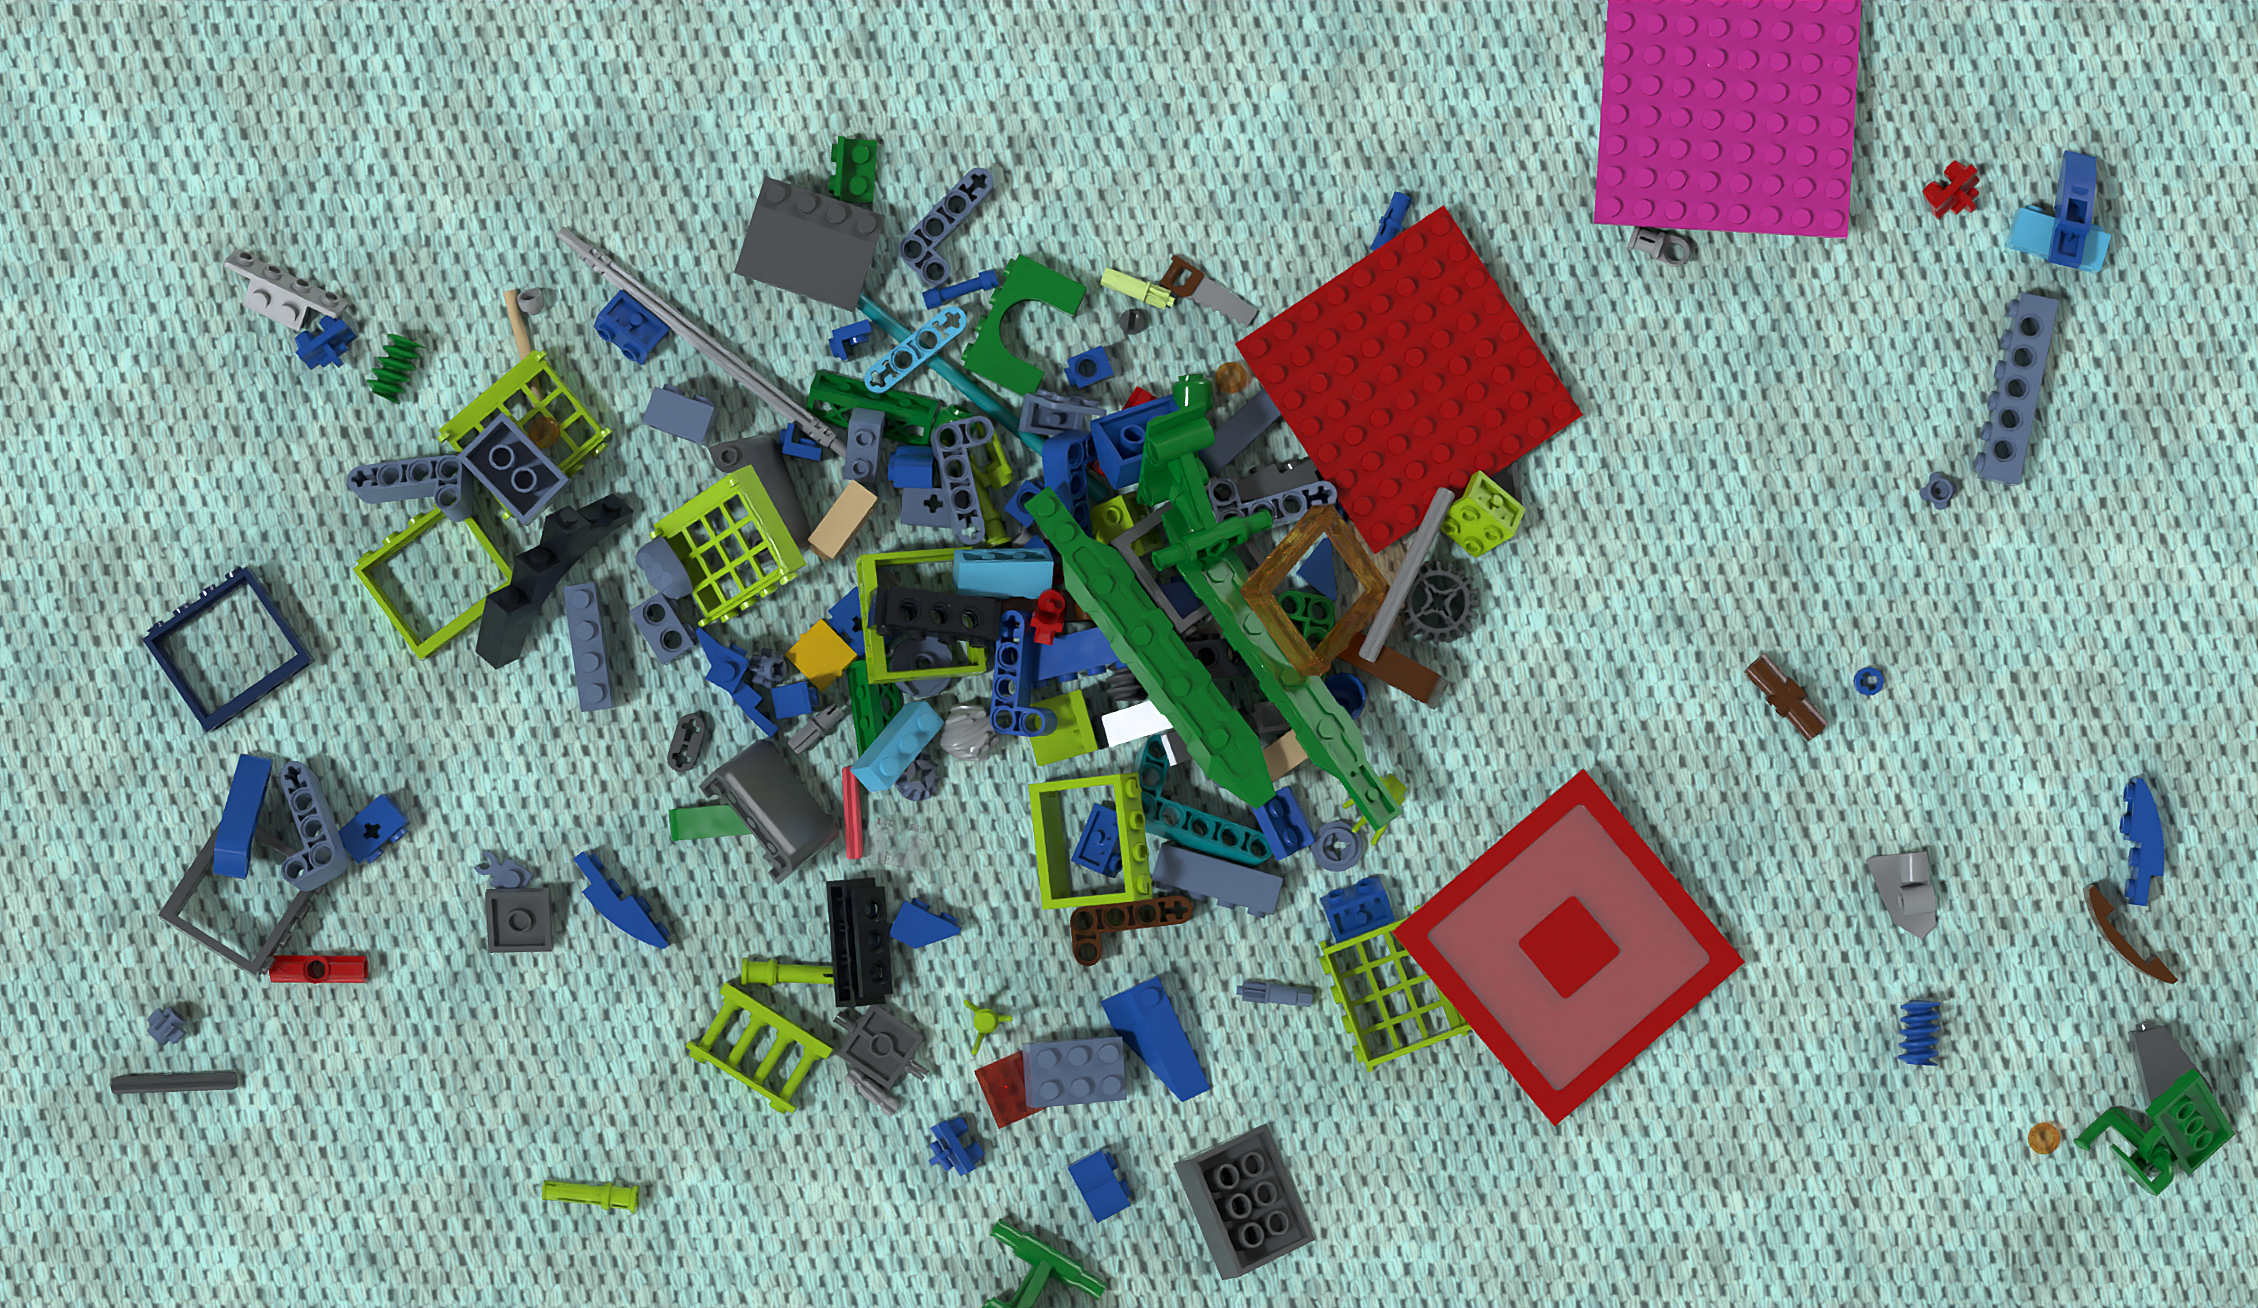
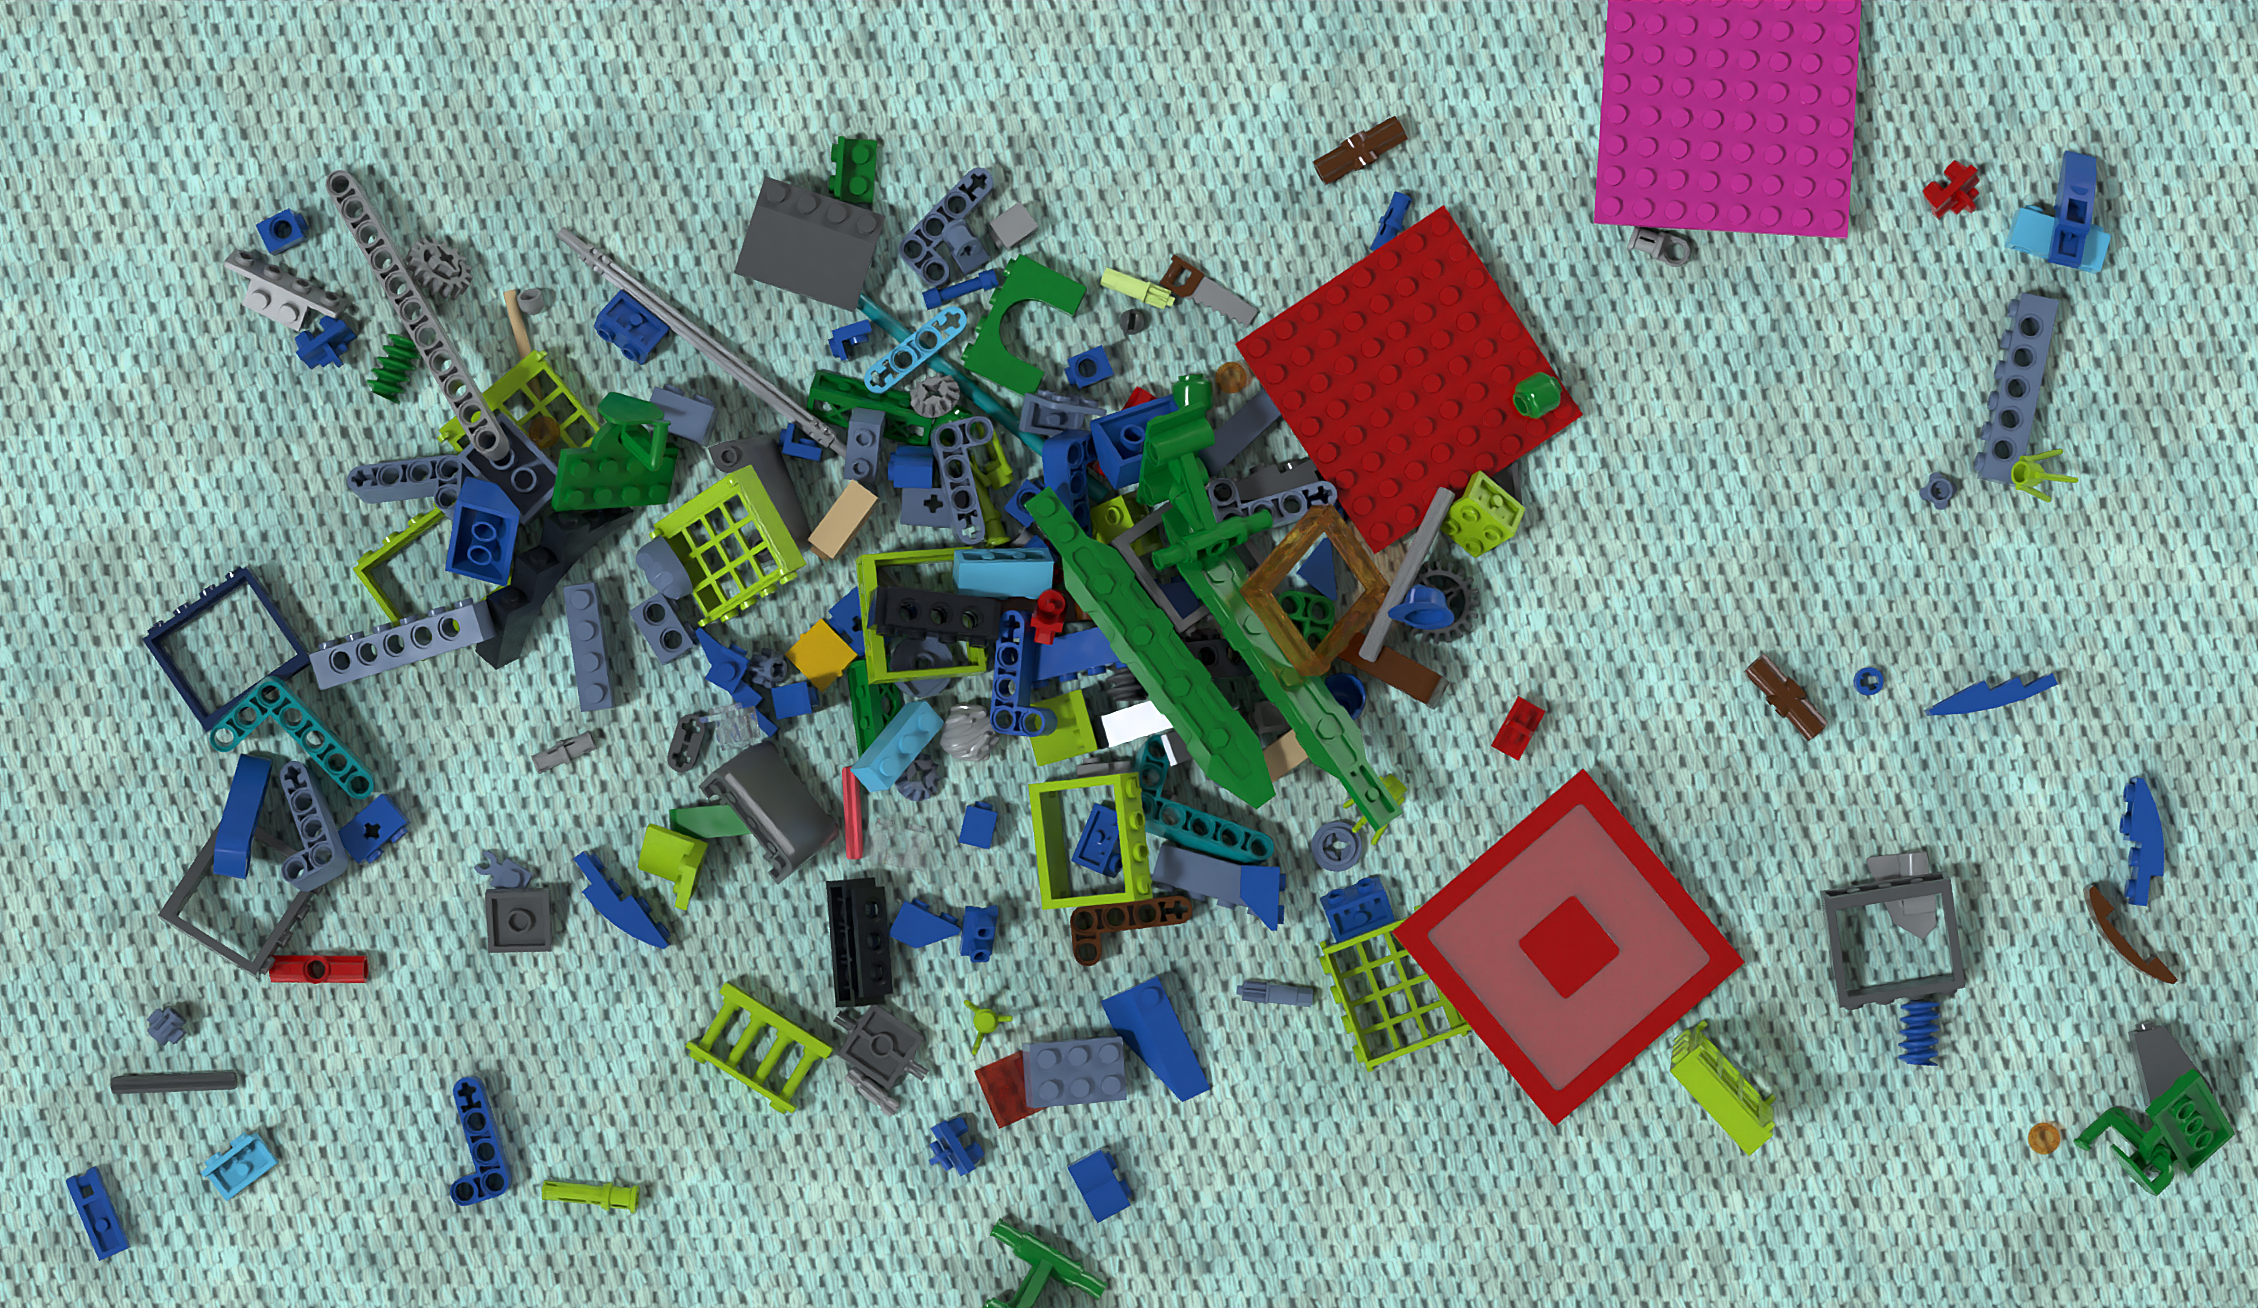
lime pin [741,957,834,987] -> none
light grey axle [788,701,845,755] -> none
dark grey slope [1173,1123,1315,1280] -> none
blue bracket [1251,785,1316,861] -> none
none -> blue plate [66,1166,131,1261]
none -> medium azure bracket [200,1132,279,1201]
none -> teal beam [209,676,375,799]
none -> blue brick [256,208,309,256]
none -> sand blue brick [308,597,497,690]
none -> light grey beam [325,170,509,461]
none -> light grey gear [405,237,473,299]
none -> blue slope [445,476,521,587]
none -> blue beam [450,1075,512,1206]
none -> light grey pin [531,730,597,774]
none -> green plate [551,392,679,512]
none -> lime bracket [637,823,709,911]
none -> clear bracket [699,702,762,751]
none -> light grey gear [910,372,960,418]
none -> sand blue piece [941,219,991,275]
none -> blue brick [958,801,999,849]
none -> blue hips [959,905,998,963]
none -> light grey brick [988,201,1039,252]
none -> light grey plate [1077,757,1131,778]
none -> blue slope [1240,865,1286,931]
none -> reddish brown piece [1312,116,1408,186]
none -> blue piece [1387,584,1454,630]
none -> red hips [1490,696,1546,761]
none -> green head [1513,372,1562,419]
none -> lime window [1670,1019,1776,1156]
none -> dark grey window [1820,871,1965,1010]
none -> blue slope [1924,673,2058,716]
none -> lime plant [2011,449,2079,503]

